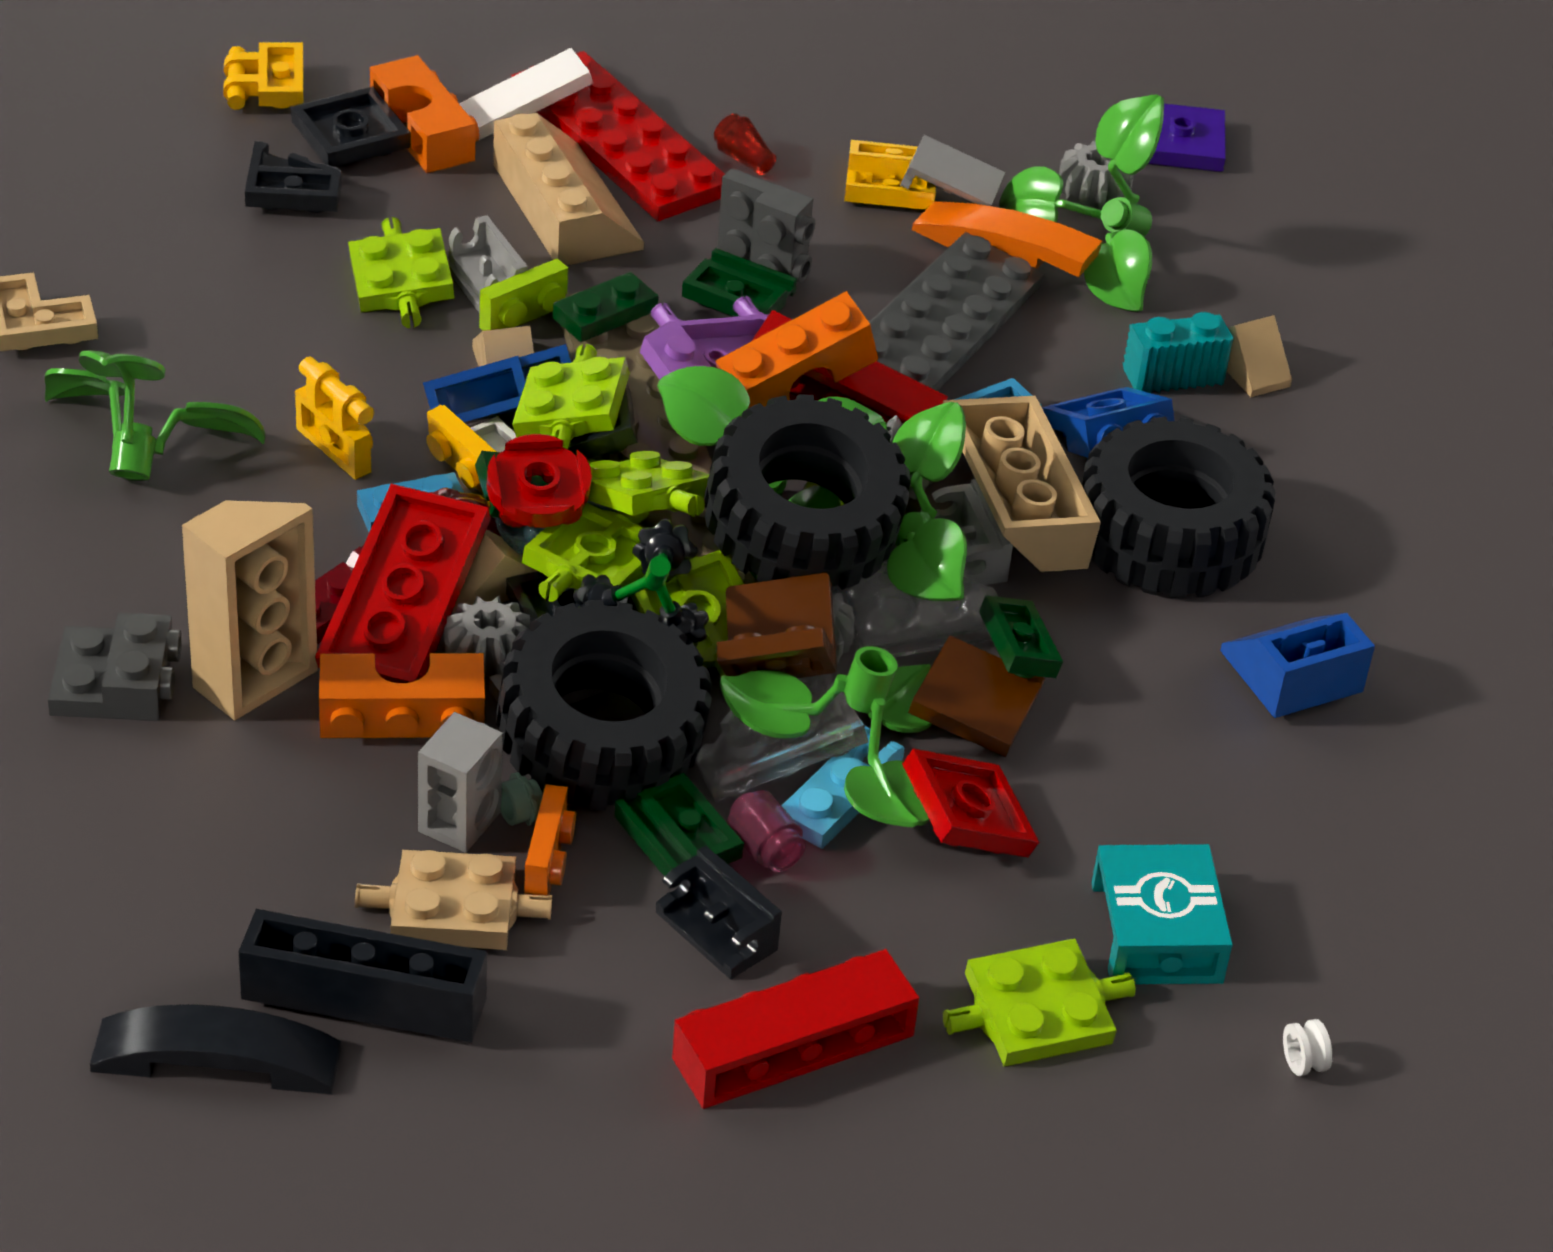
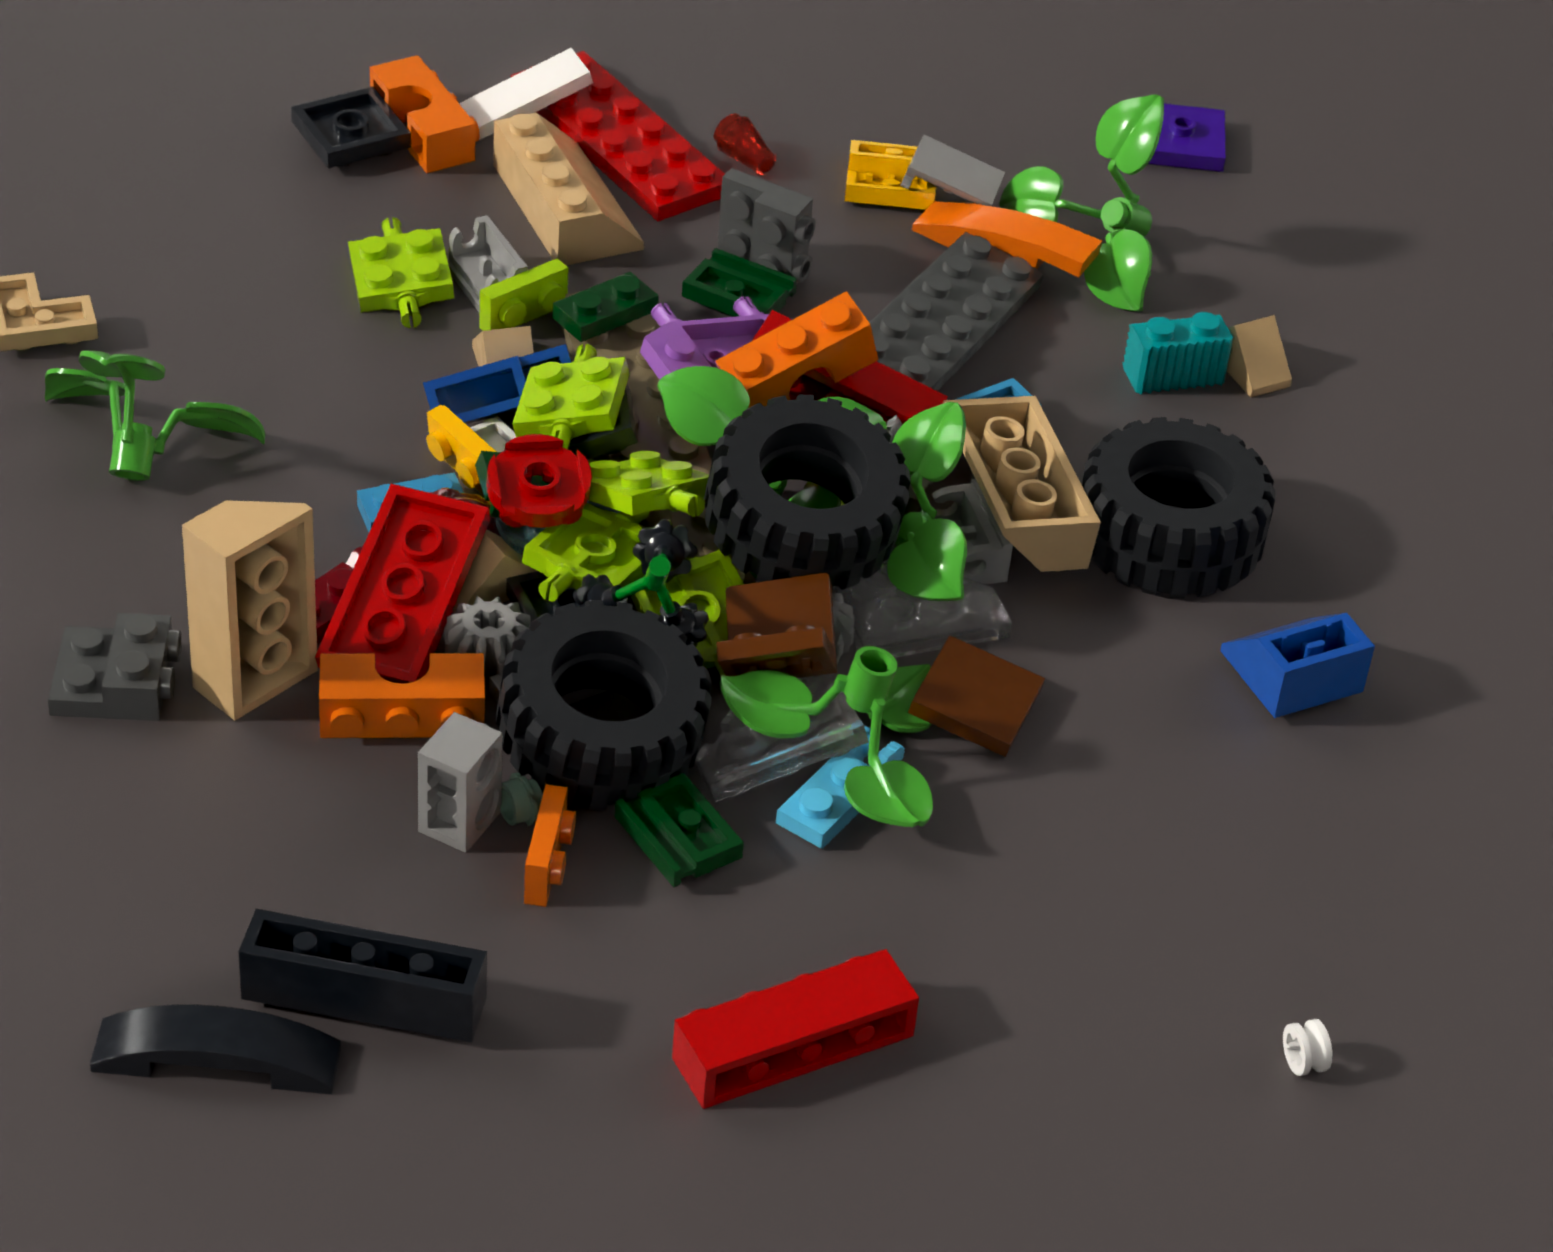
yellow plate [223,42,304,110] -> none
black wing [245,141,342,213] -> none
yellow plate [295,356,374,480] -> none
tan plate [355,850,552,950] -> none
black hinge [656,845,782,980] -> none
clear pink brick [727,790,806,872] -> none
red plate [902,748,1040,858] -> none
lime plate [943,938,1136,1067] -> none
dark green plate [979,595,1063,679] -> none
blue plate [1042,387,1175,461] -> none
light grey gear [1059,141,1134,210] -> none
teal panel [1091,844,1233,985] -> none

